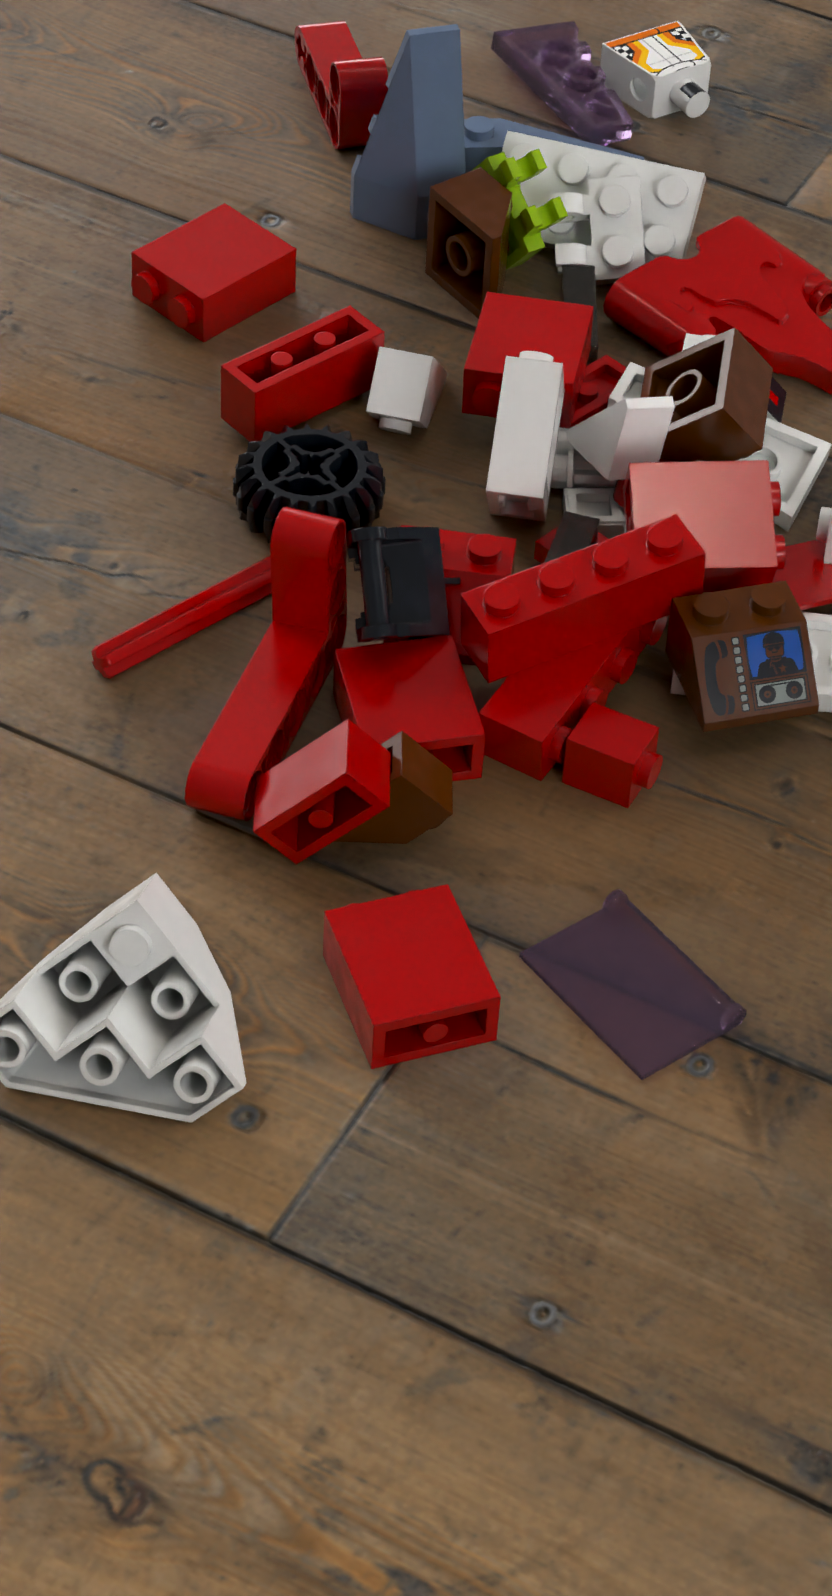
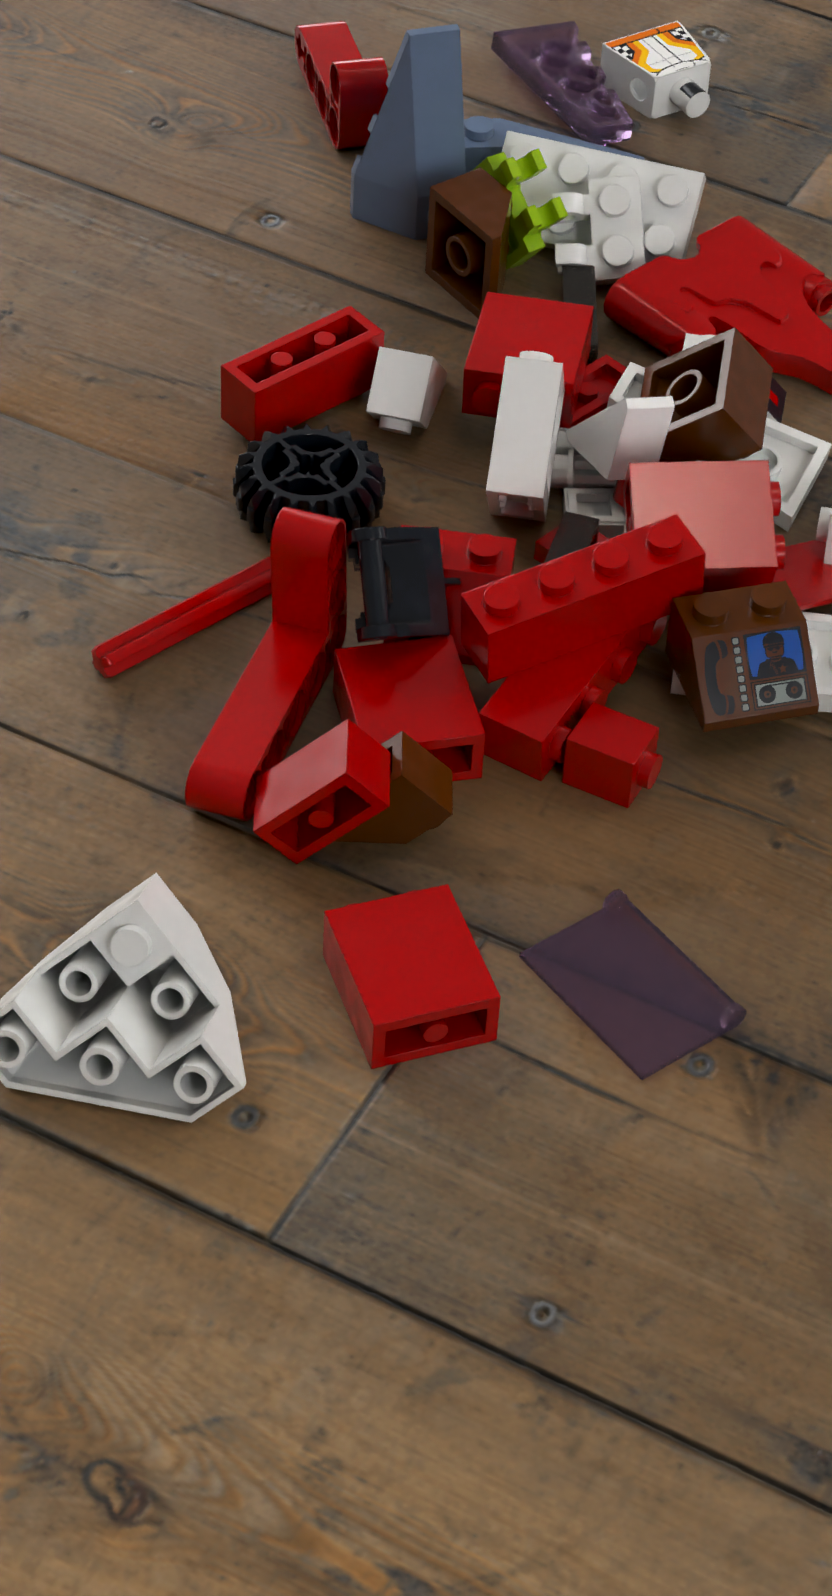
red brick [131,203,296,343] -> none

